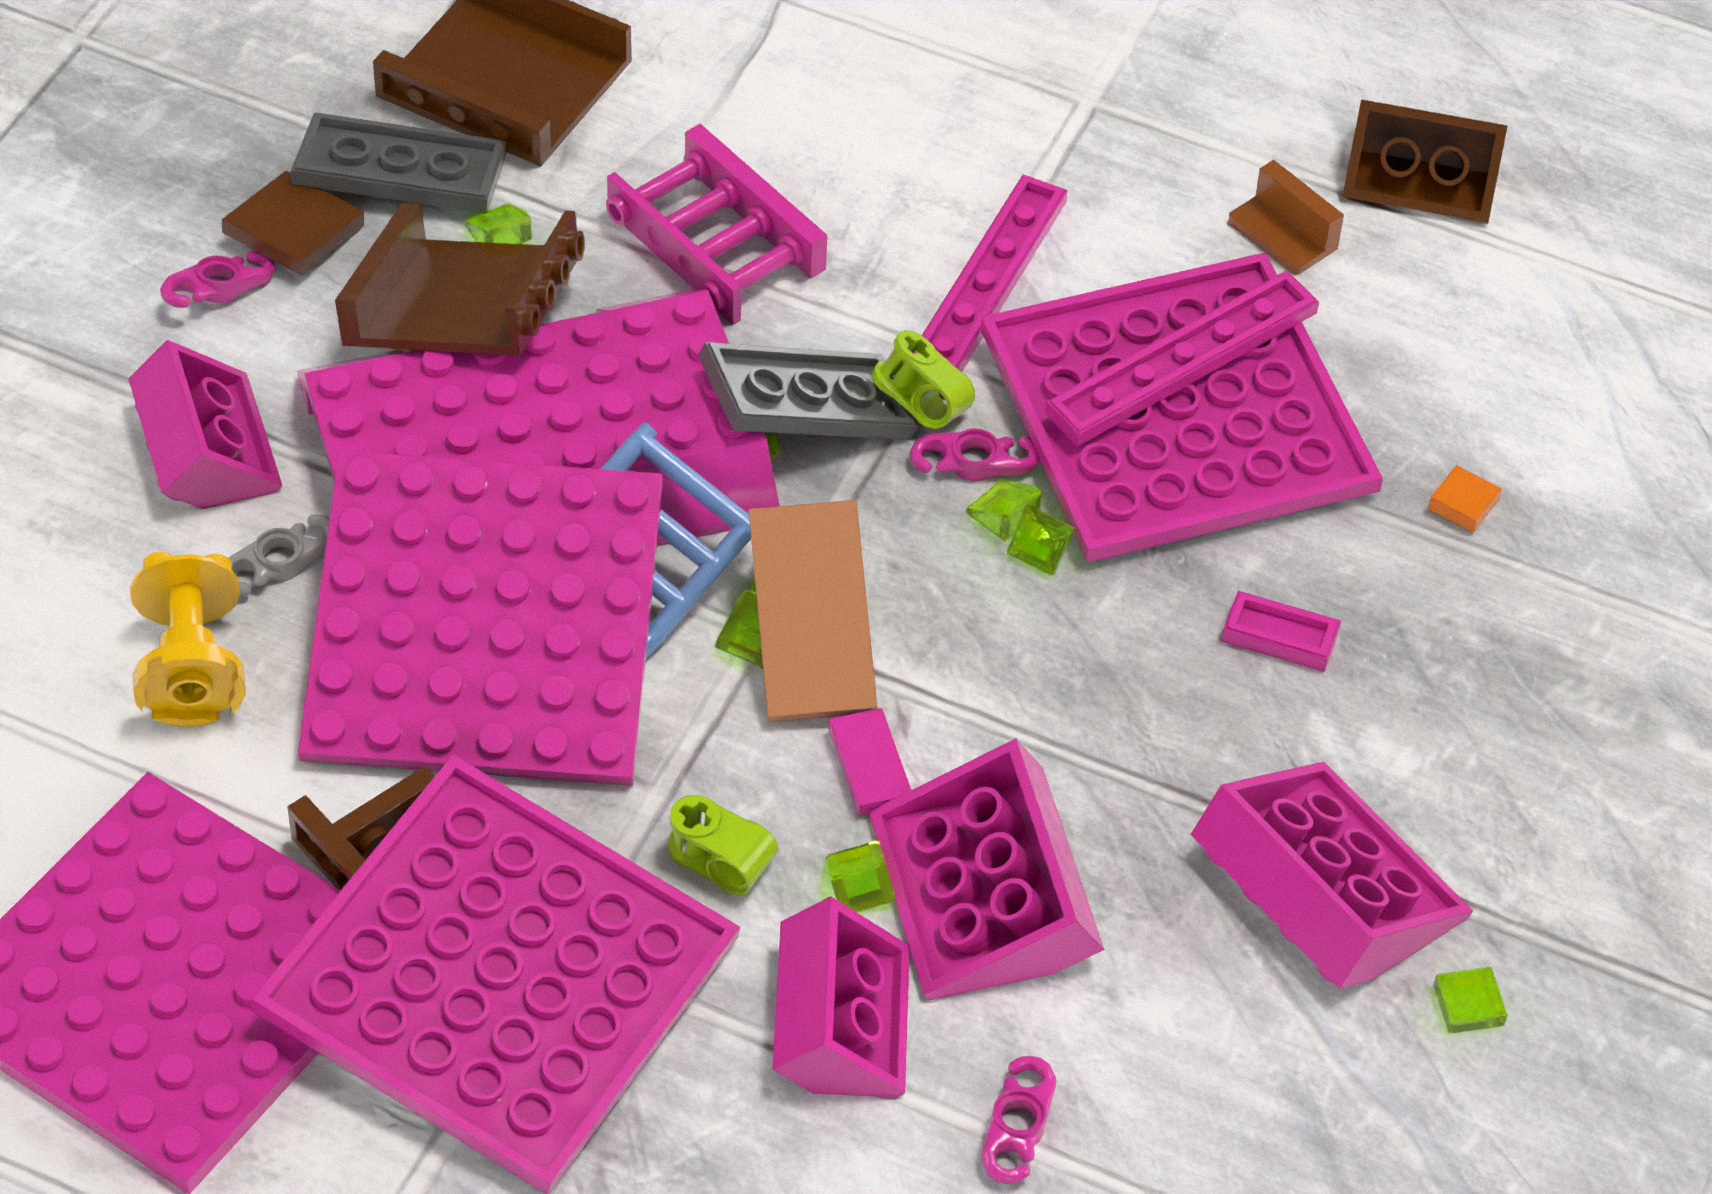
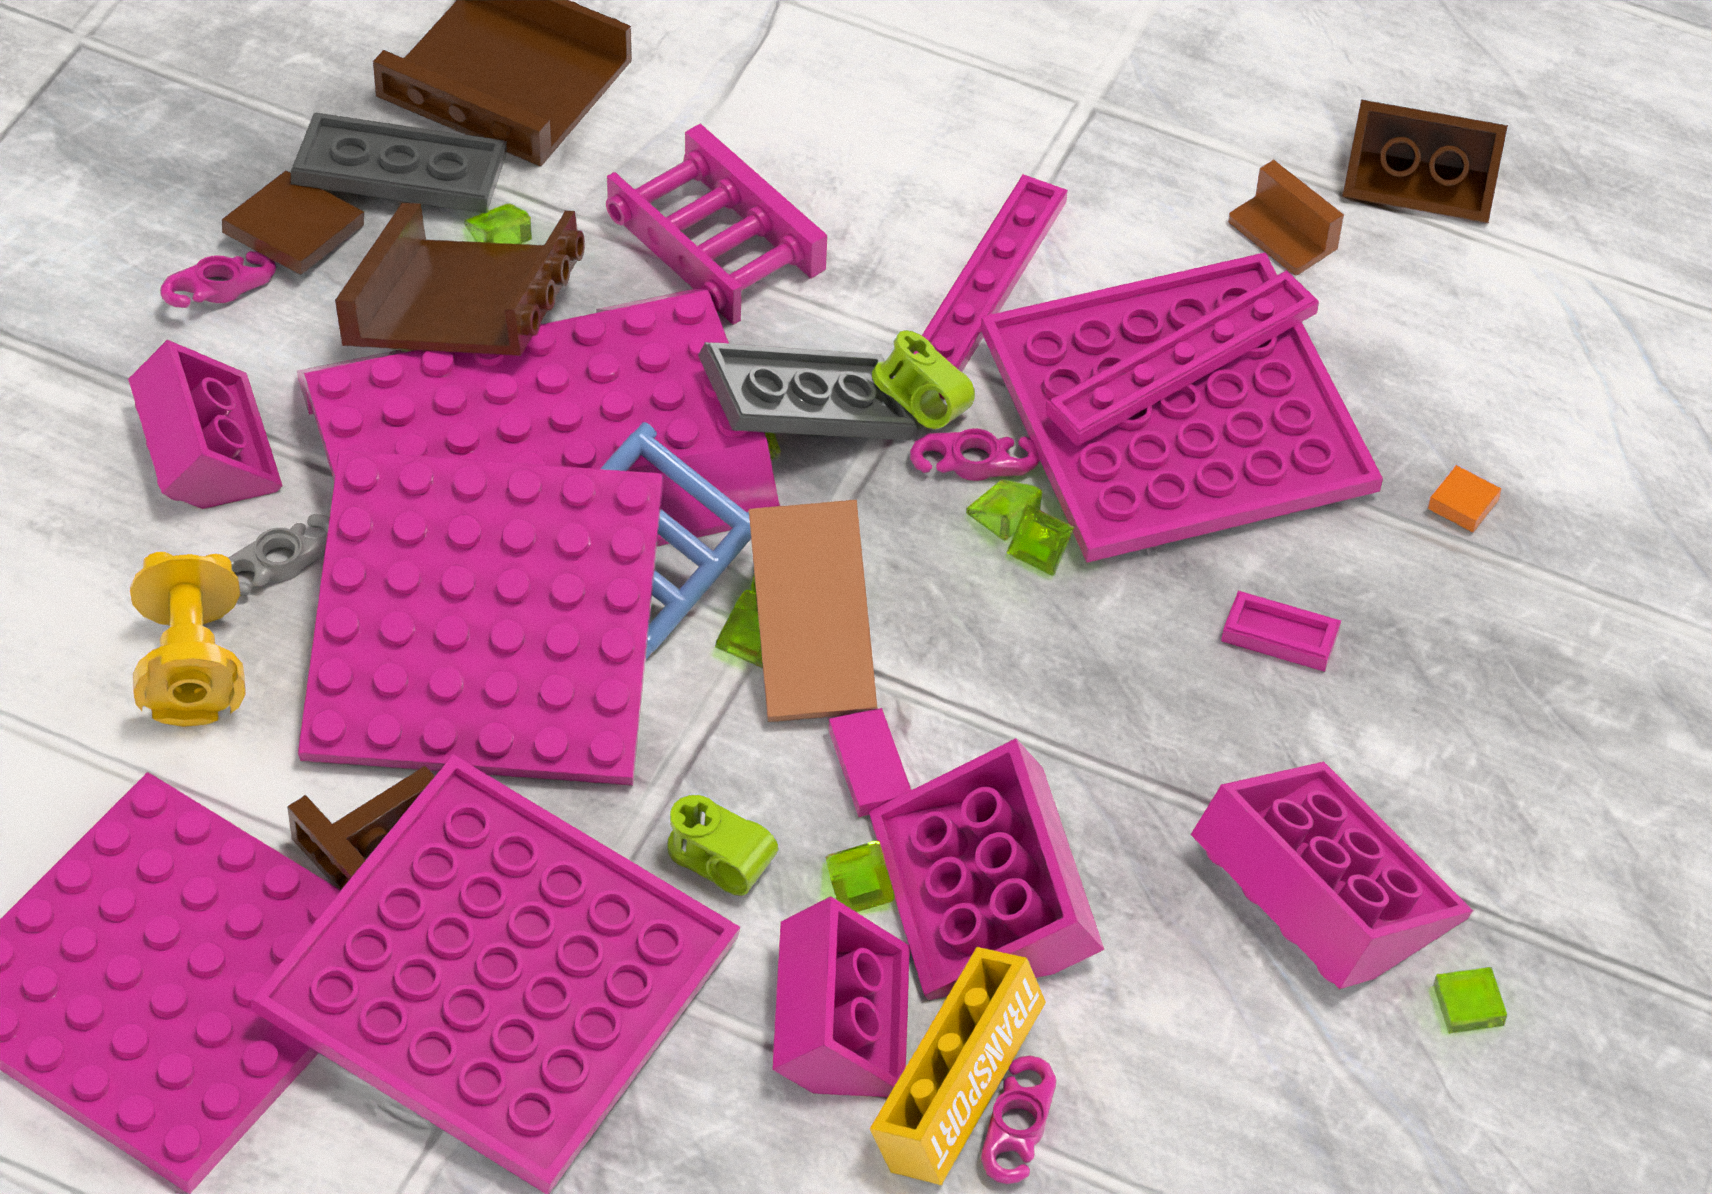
none -> yellow brick [869,947,1046,1185]

